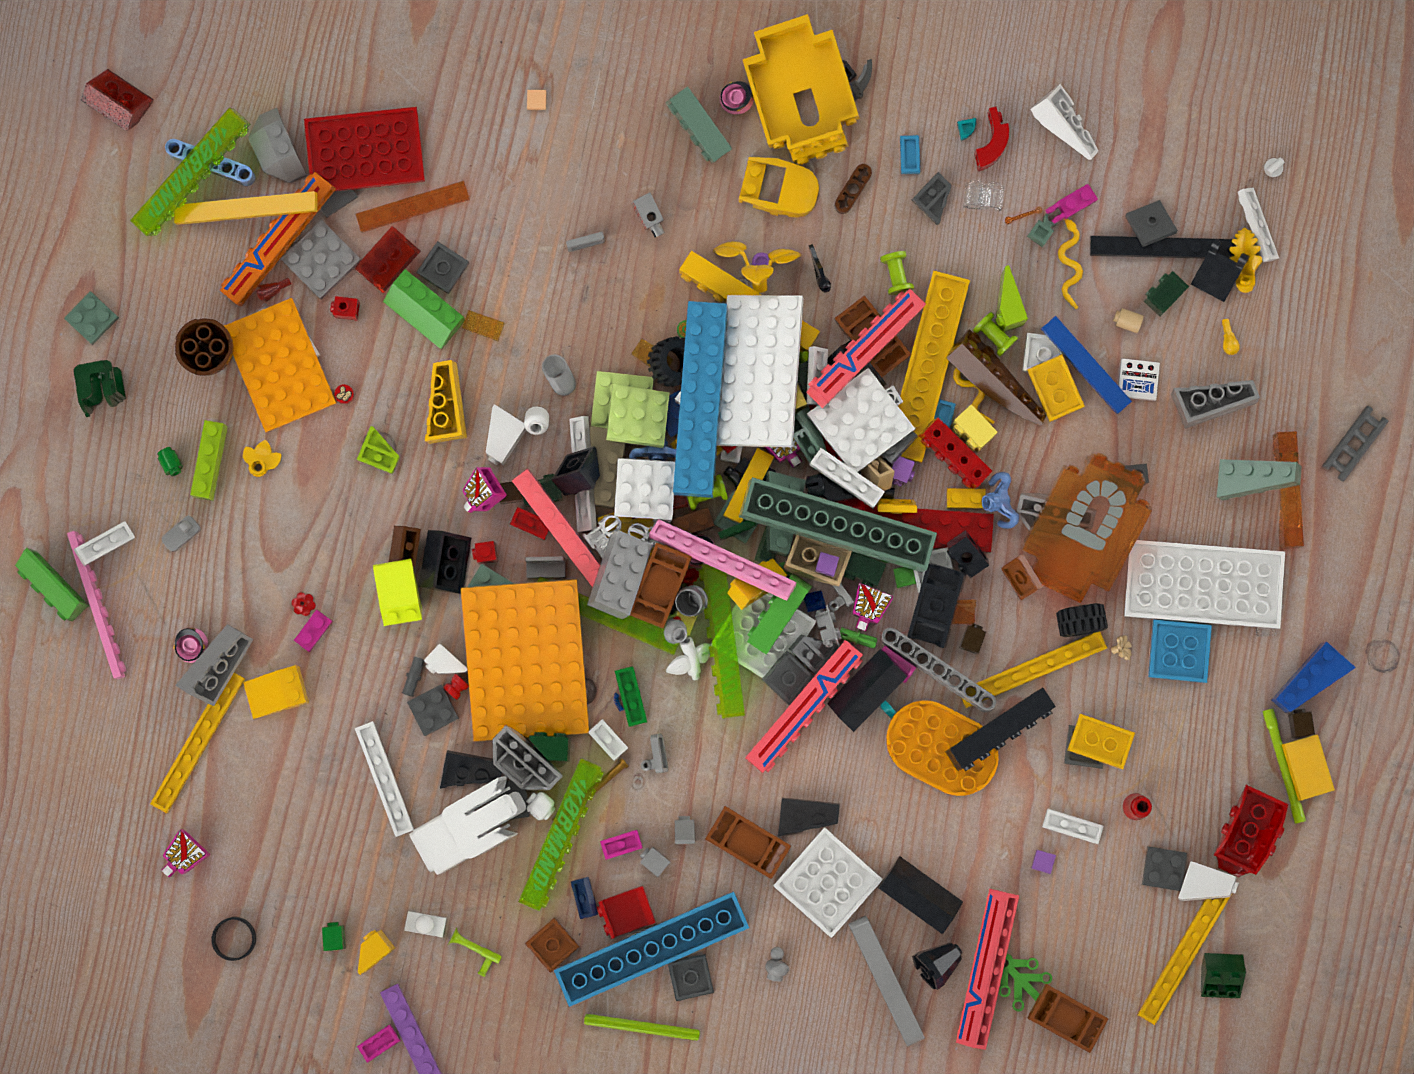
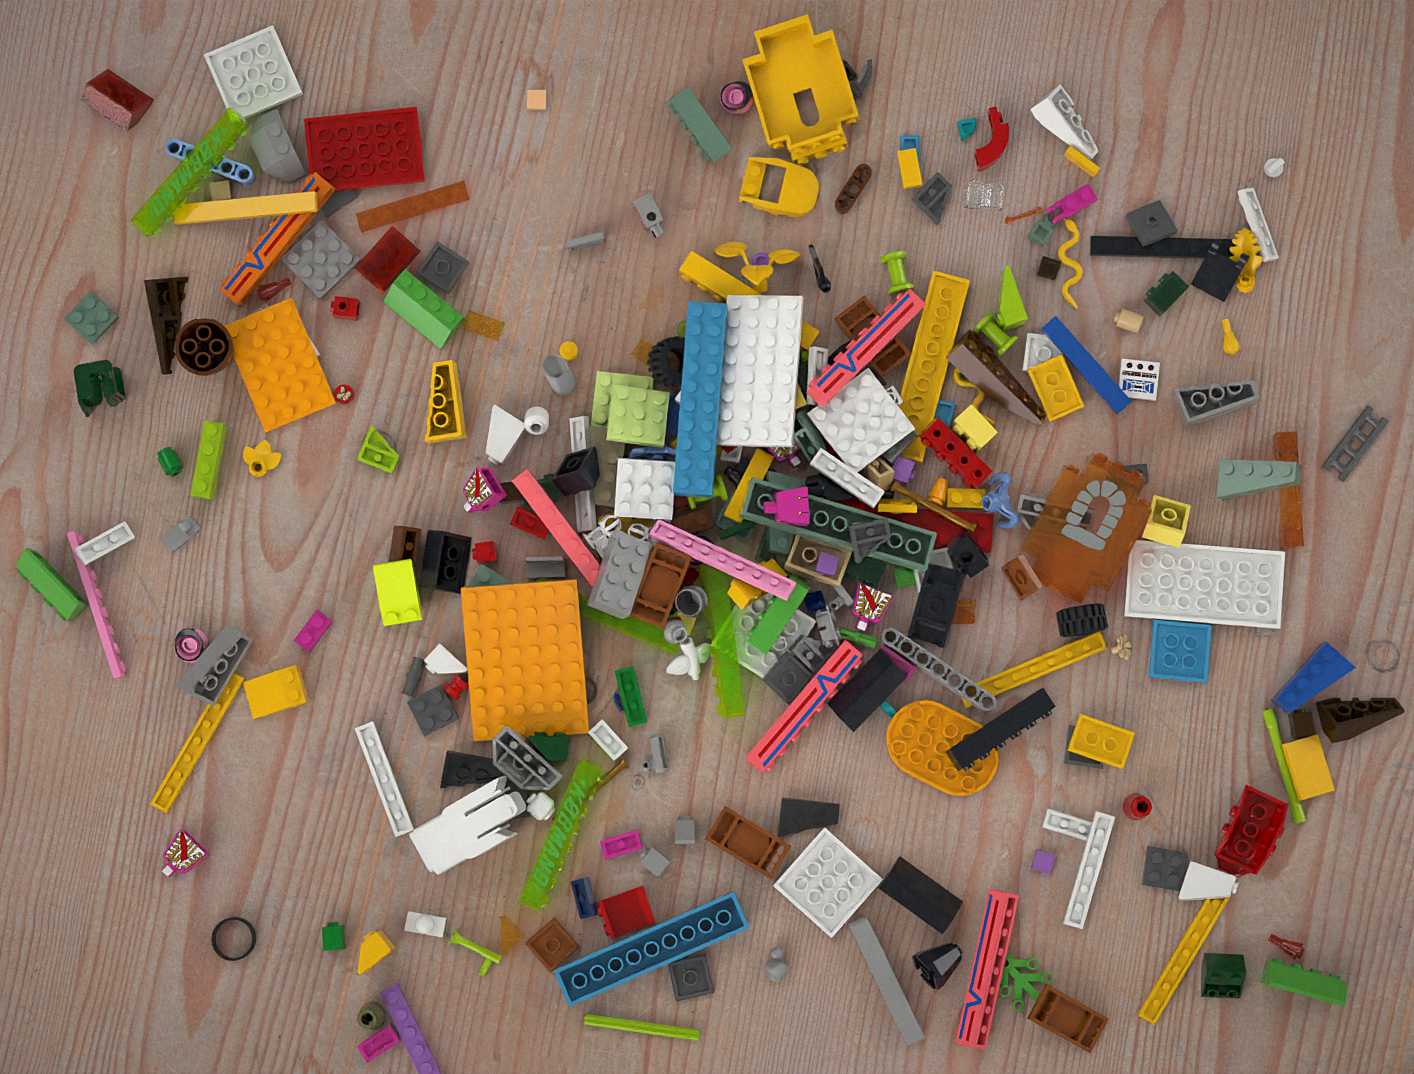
red plant [292,592,316,616] -> none
dark brown brick [959,623,986,654] -> none
none -> dark brown wedge [144,277,188,375]
none -> white plate [204,25,303,124]
none -> tan tile [210,180,232,201]
none -> olive plant [357,1002,386,1030]
none -> clear yellow slope [501,916,526,956]
none -> yellow piece [559,341,578,361]
none -> dark pink torso [763,487,810,526]
none -> dark grey wing [849,518,891,563]
none -> pearl gold bar [890,480,977,534]
none -> yellow tile [897,148,923,189]
none -> light orange cone [927,478,948,507]
none -> dark brown tile [1037,256,1061,281]
none -> white plate [1063,811,1115,929]
none -> yellow tile [1064,146,1100,178]
none -> light yellow brick [1142,495,1191,548]
none -> bright green slope [1260,958,1346,1006]
none -> clear red cone [1268,934,1305,961]
none -> dark brown wedge [1316,698,1405,744]

